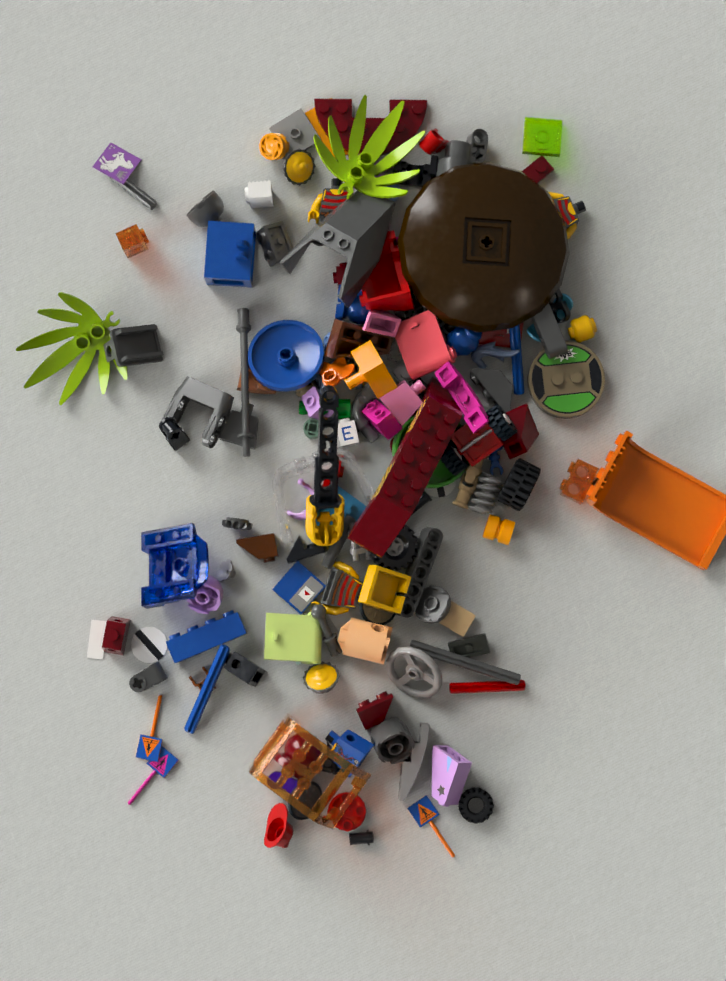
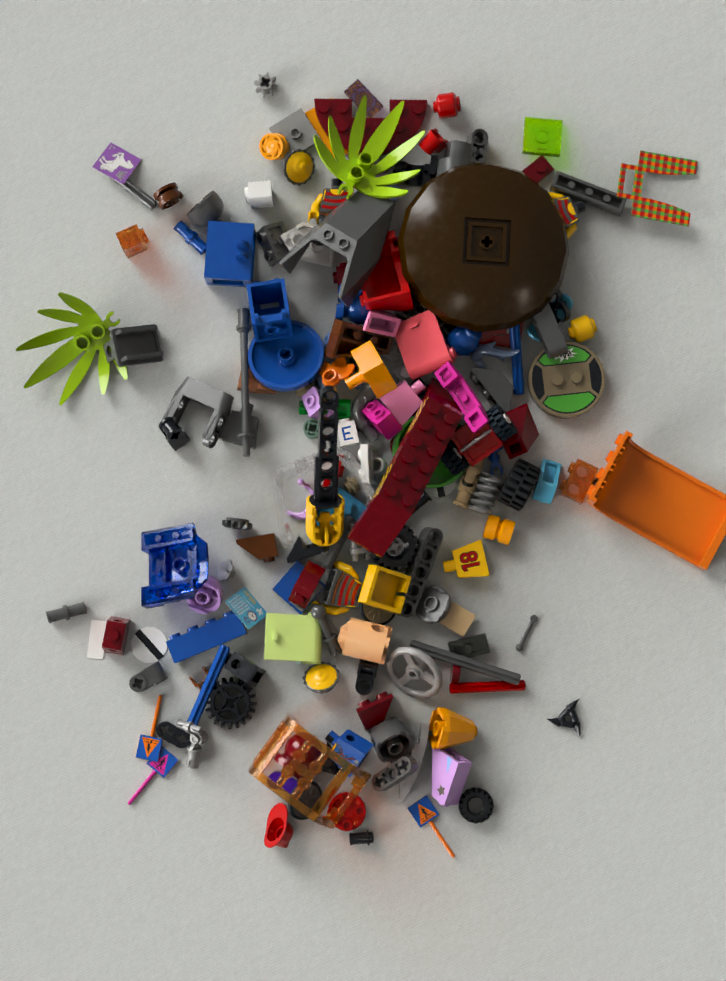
none -> dark grey pin [46,602,87,623]
none -> reddish brown wheel [153,182,184,210]
none -> black beam [156,721,191,748]
none -> blue pin [174,220,206,255]
none -> light grey pin [176,719,208,769]
none -> black gear [205,677,257,729]
none -> medium azure sticker [225,587,267,630]
none -> blue container [246,278,294,342]
none -> light grey gear [254,72,278,98]
none -> white tile [280,222,335,268]
none -> dark red brick [288,561,326,609]
none -> tile [344,79,383,118]
none -> dark tan plate [344,477,361,496]
none -> black piece [355,659,379,696]
none -> white plate [358,444,388,486]
none -> dark grey beam [372,756,417,791]
none -> light orange cone [429,707,478,749]
none -> red head [433,92,461,119]
none -> yellow torso [442,540,489,578]
none -> dark red tile [450,664,461,683]
none -> dark grey hinge [515,615,538,652]
none -> medium azure slope [532,459,561,504]
none -> black piece [547,699,581,737]
none -> dark grey brick [550,171,627,216]
none -> piece [617,150,697,227]

